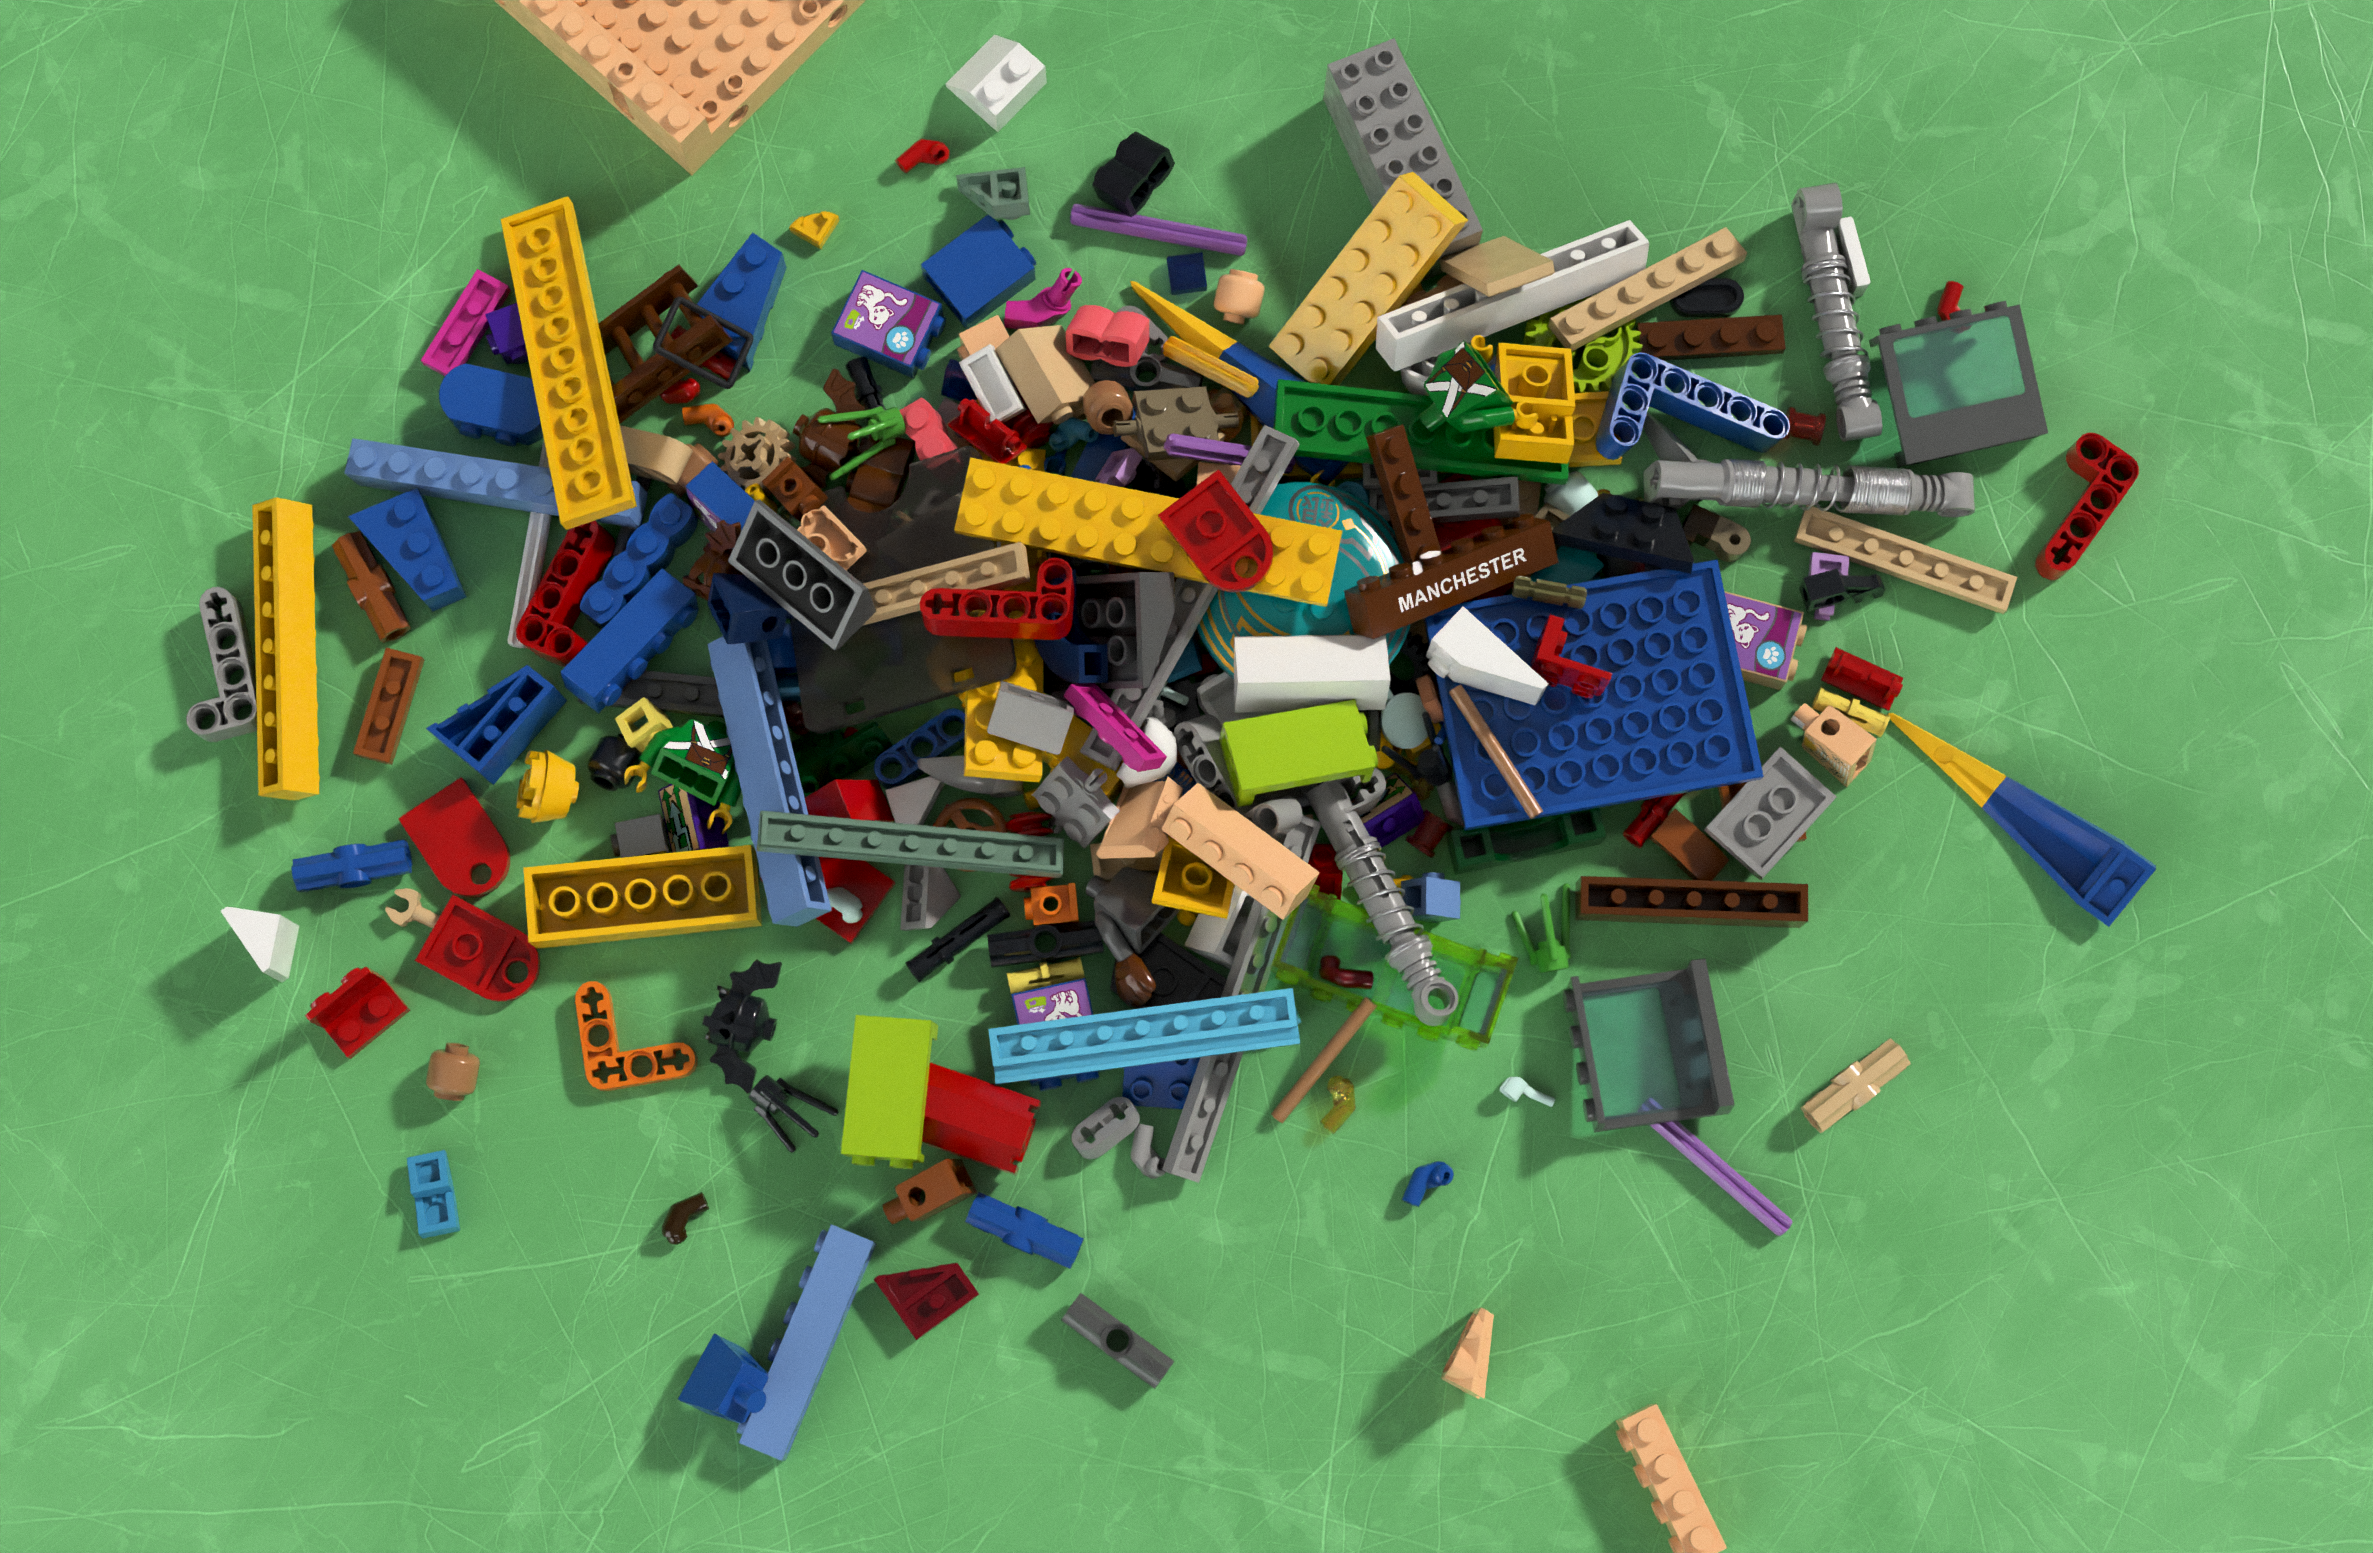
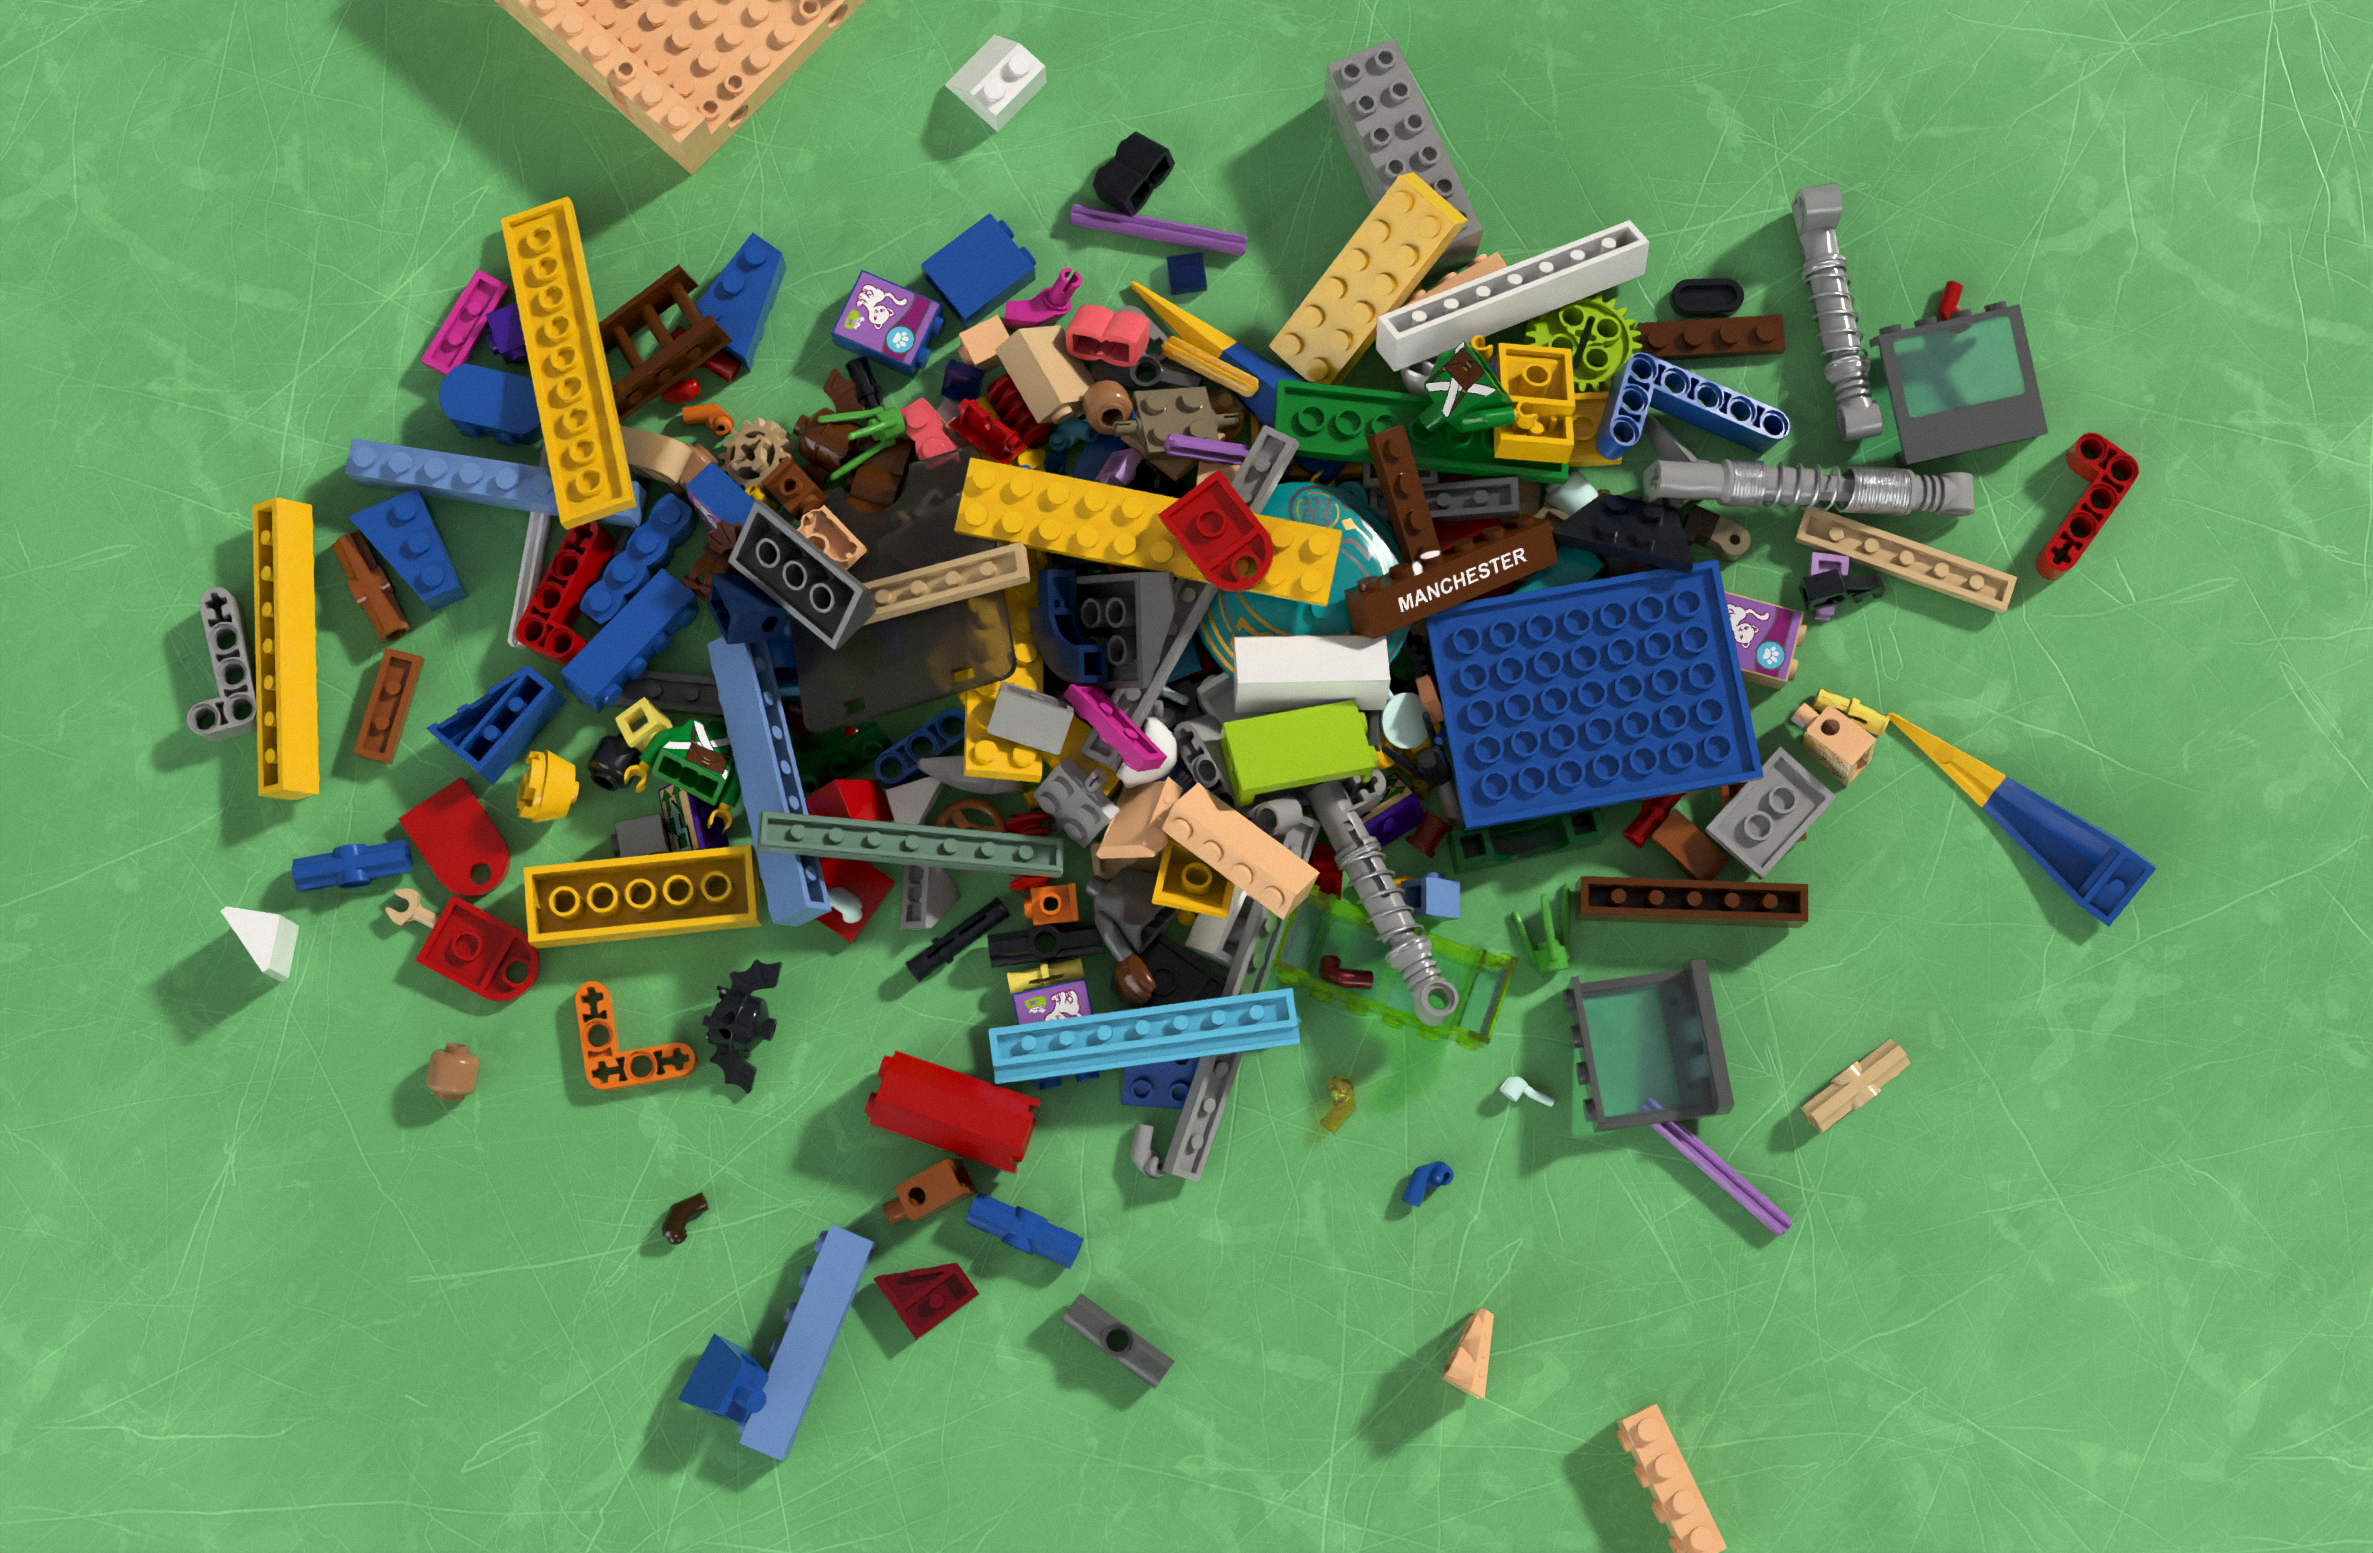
red bracket [305,967,411,1059] -> none
dark azure slope [407,1150,460,1239] -> none
black piece [653,297,754,389] -> none
black plant [749,1075,838,1153] -> none
yellow tile [789,211,840,250] -> none
lime panel [841,1015,938,1169] -> none
red arm [895,139,950,174] -> none
red beam [919,558,1075,640] -> none
sand green wing [956,167,1030,220] -> none
white tile [959,344,1027,424] -> none
light grey beam [1071,1097,1140,1159] -> none
light nougat head [1213,269,1265,325] -> none
medium nougat bar [1271,996,1377,1123] -> none
white slope [1426,607,1549,705] -> none
tan tile [1439,236,1555,297] -> none
medium nougat piece [1449,684,1543,819] -> none
olive axle [1512,576,1587,609] -> none
red bracket [1530,614,1612,698] -> none
tan plate [1548,227,1747,352] -> none
clear red bush [1783,407,1826,446] -> none
red hinge [1821,647,1903,711] -> none
white tile [1834,216,1871,298] -> none

